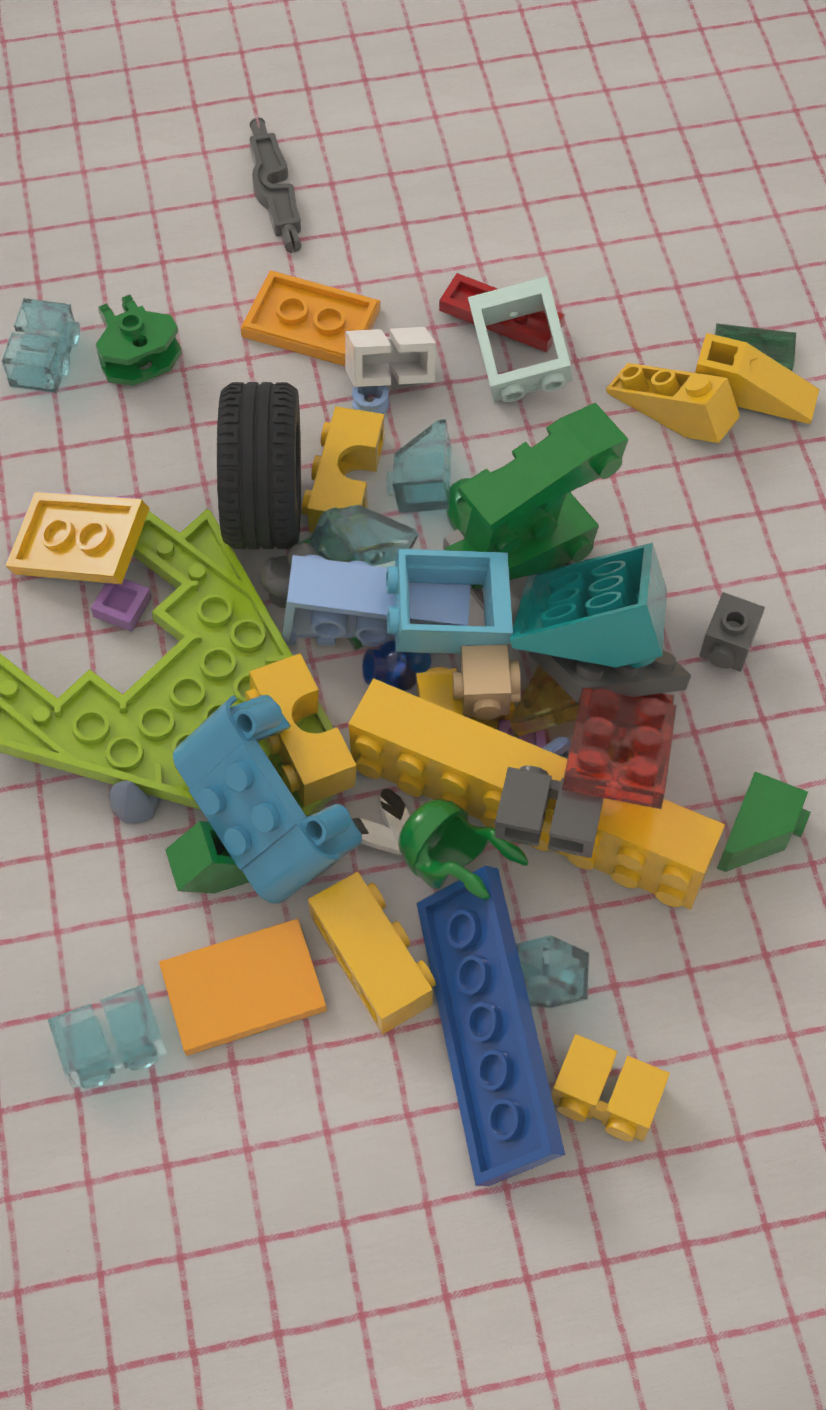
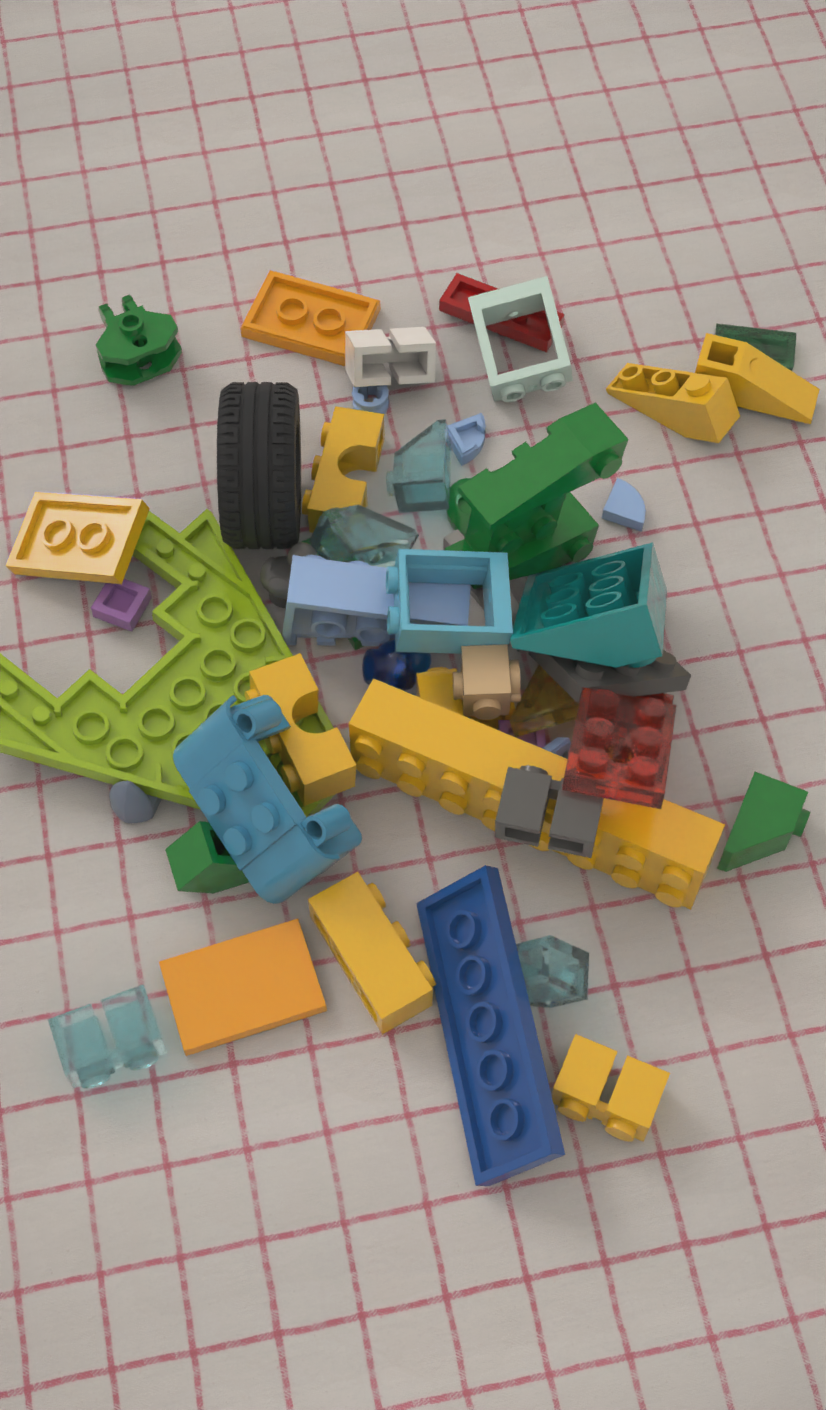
clear light blue piece [2,298,80,393] -> none
dark grey piece [249,117,302,253] -> none
green hair [352,789,528,900] -> none
dark grey brick [699,592,765,672] -> none
none -> light blue tile [444,413,486,466]
none -> light blue tile [602,478,646,532]

